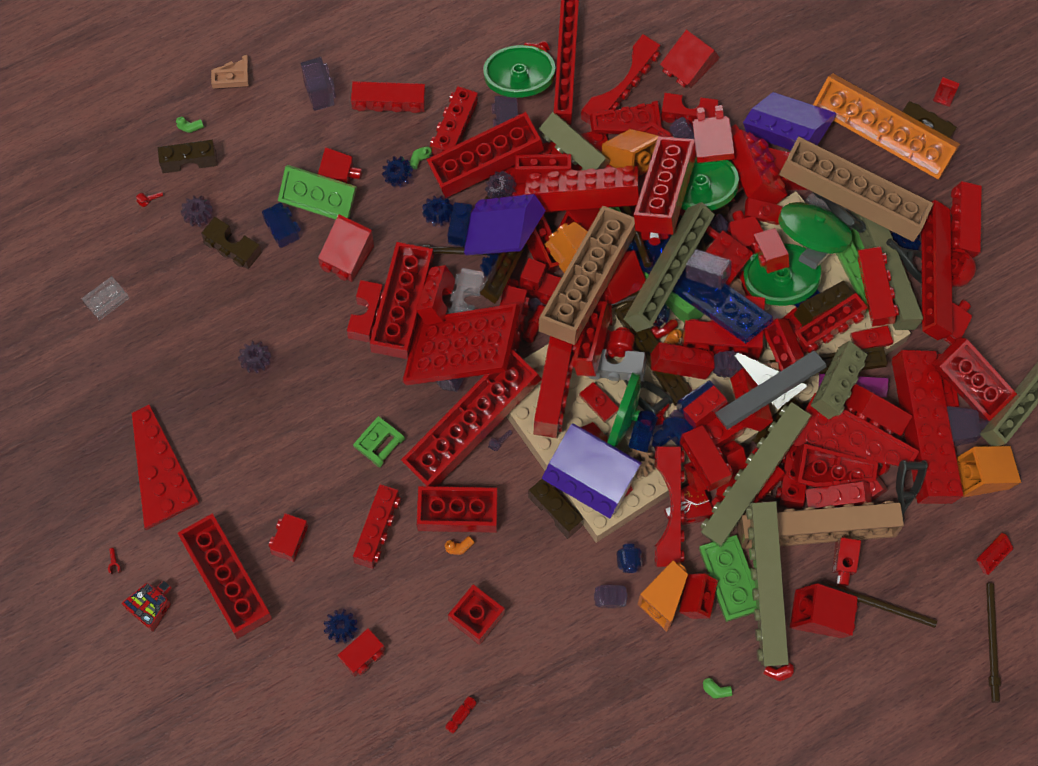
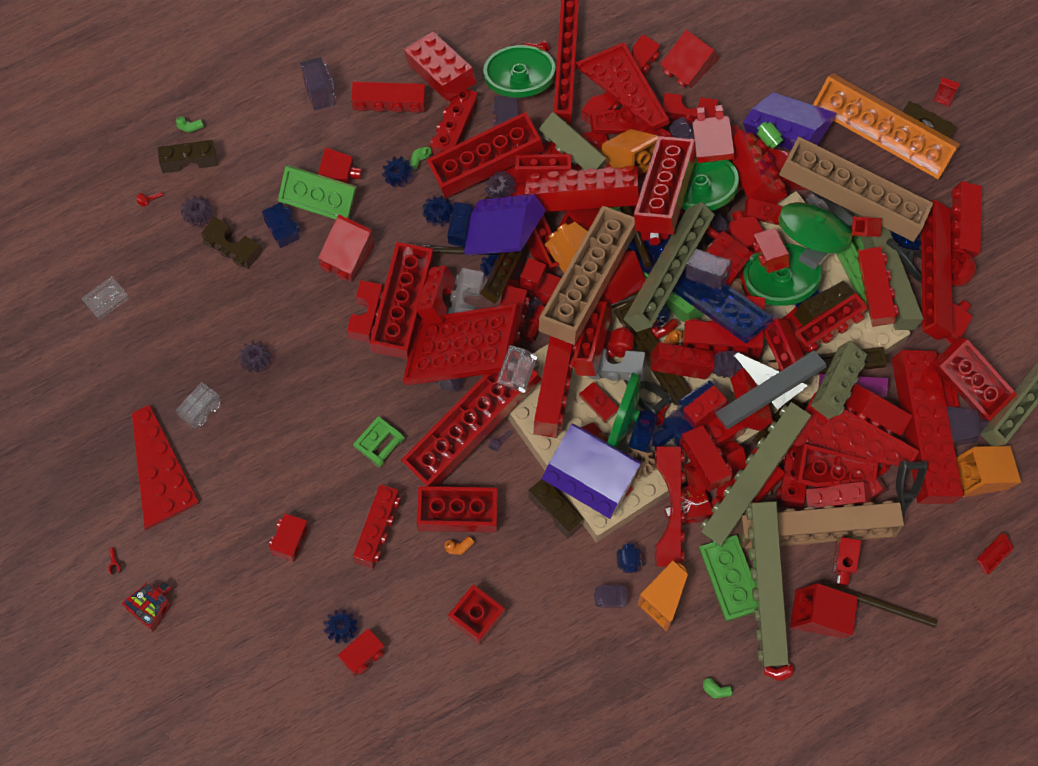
red brick [177,513,272,639] -> none
nougat wing [211,55,249,89] -> none
red axle [445,696,476,734] -> none
red brick [679,573,718,619] -> none
red plate [850,325,893,349] -> none
dark brown bar [986,583,1001,703] -> none
none -> clear brick [176,382,221,429]
none -> red brick [404,32,476,101]
none -> clear brick [497,345,538,393]
none -> red wing [575,42,670,131]
none -> bright green brick [757,121,783,149]
none -> red brick [852,216,882,237]

